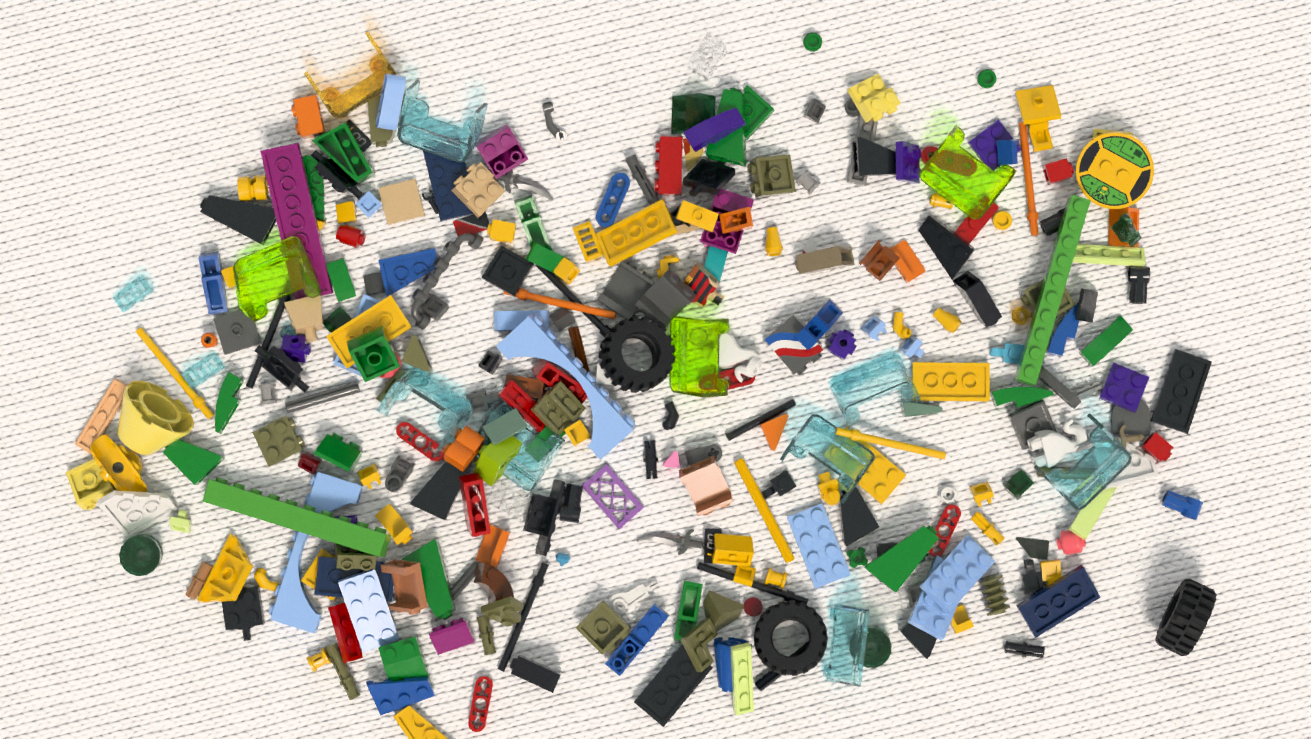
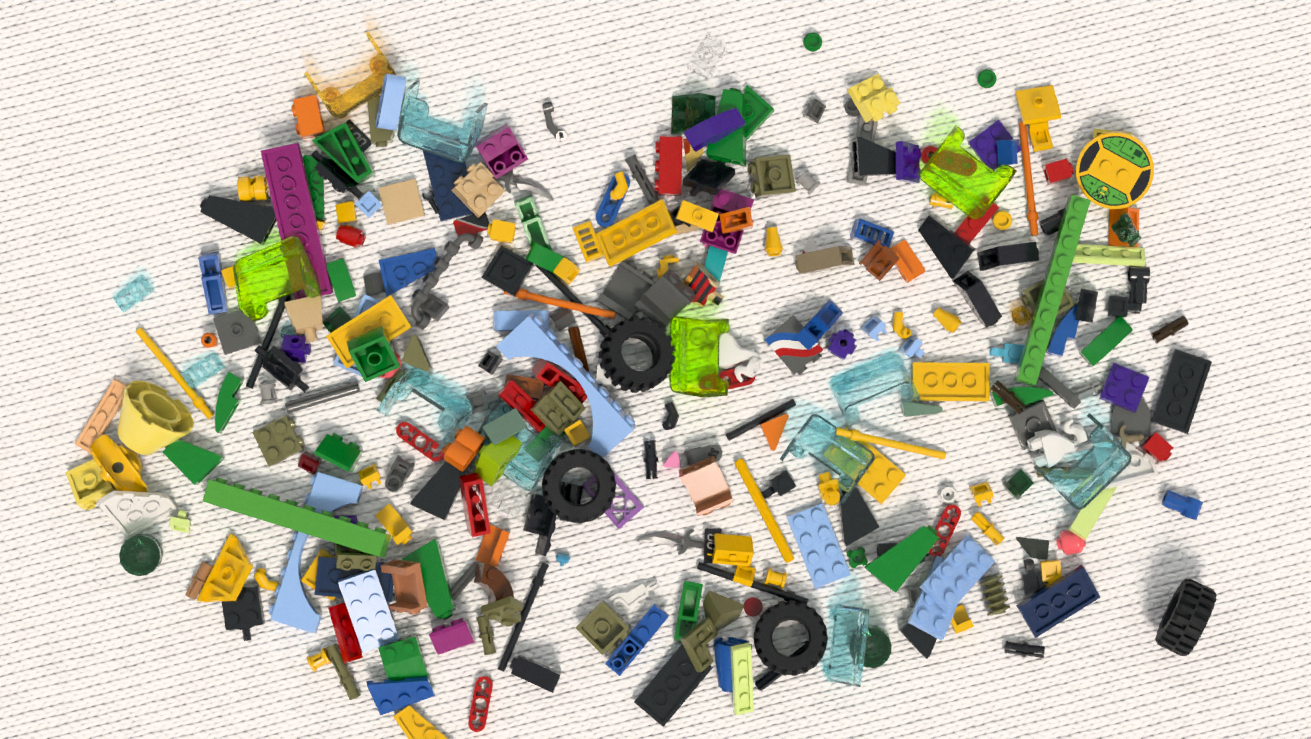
none -> black tyre [542,449,616,523]
none -> yellow arm [610,172,628,200]
none -> blue slope [850,219,894,248]
none -> black slope [977,242,1039,271]
none -> dark brown pin [990,380,1026,415]
none -> black plate [1107,295,1142,317]
none -> dark brown axle [1151,316,1189,344]

